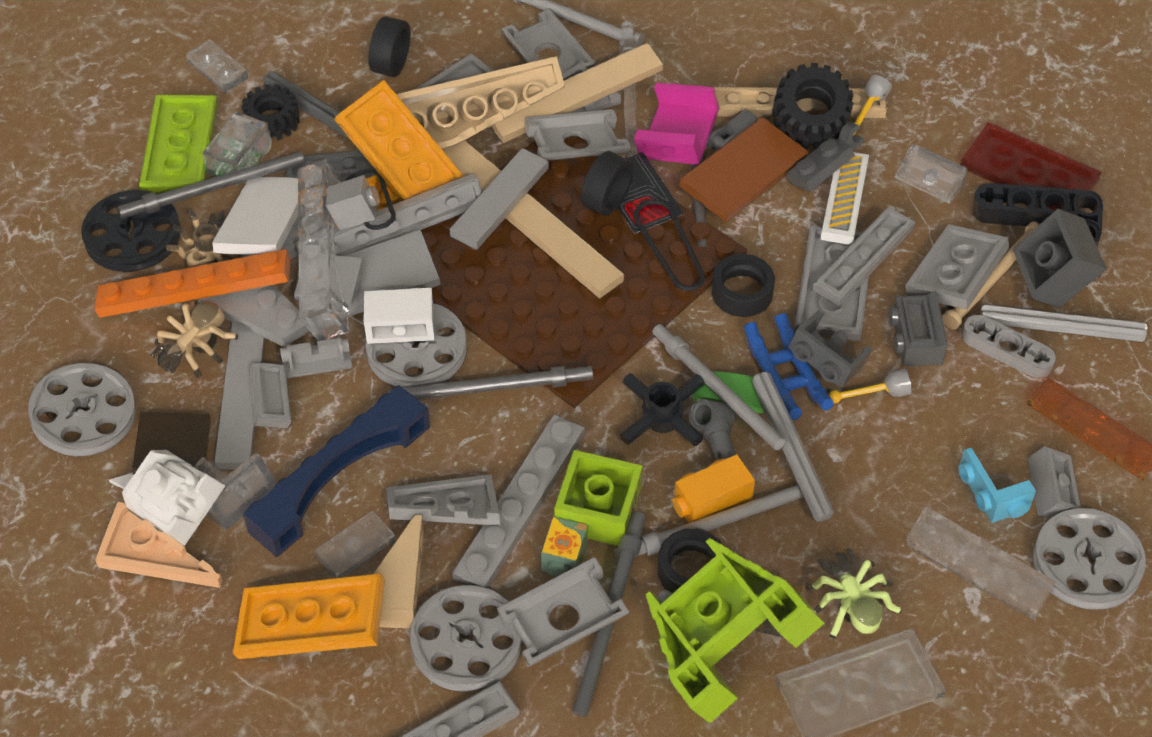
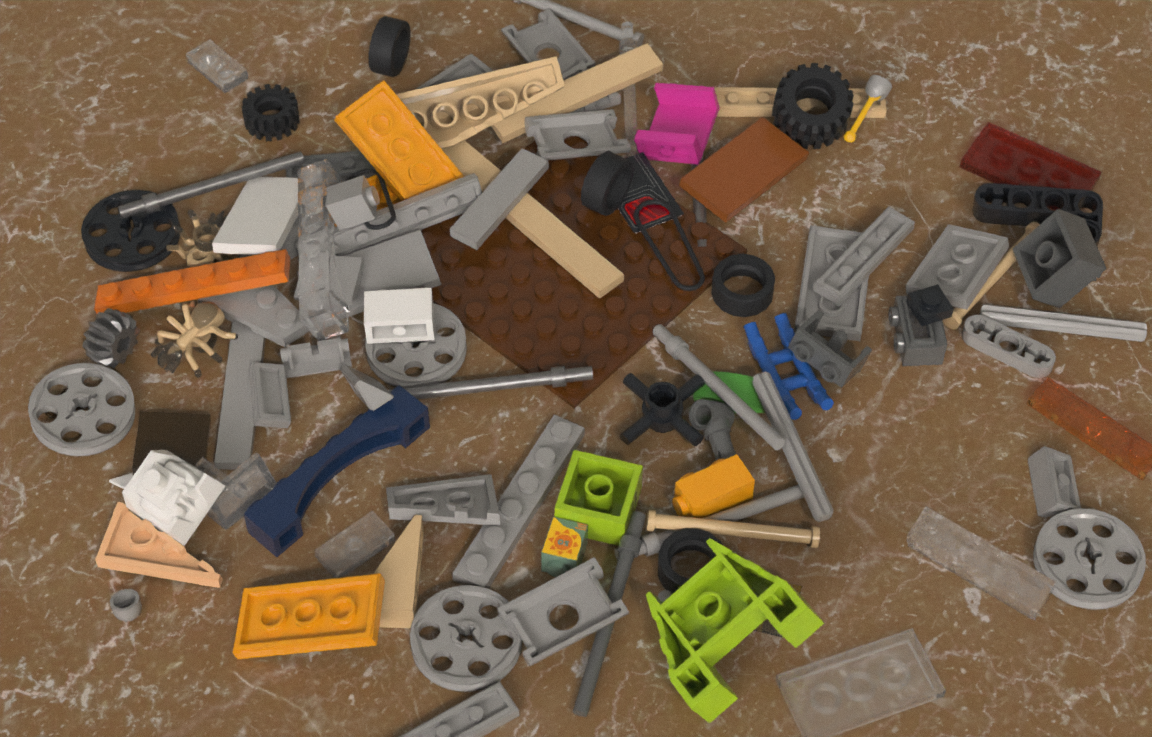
lime tile [139,95,218,194] -> none
clear brick [203,111,272,186] -> none
dark grey axle [263,71,350,139] -> none
dark grey bar [707,109,758,150] -> none
dark grey plate [786,122,864,192] -> none
animal [805,548,902,639] -> none
tile [820,152,869,245] -> none
hinge [828,368,911,404] -> none
clear slope [894,144,968,204] -> none
medium azure bracket [958,448,1036,523] -> none
none -> flat silver gear [82,308,140,368]
none -> light grey hinge [110,589,142,622]
none -> light grey slope [341,364,394,411]
none -> tan bar [646,509,820,548]
none -> black plate [906,284,954,327]

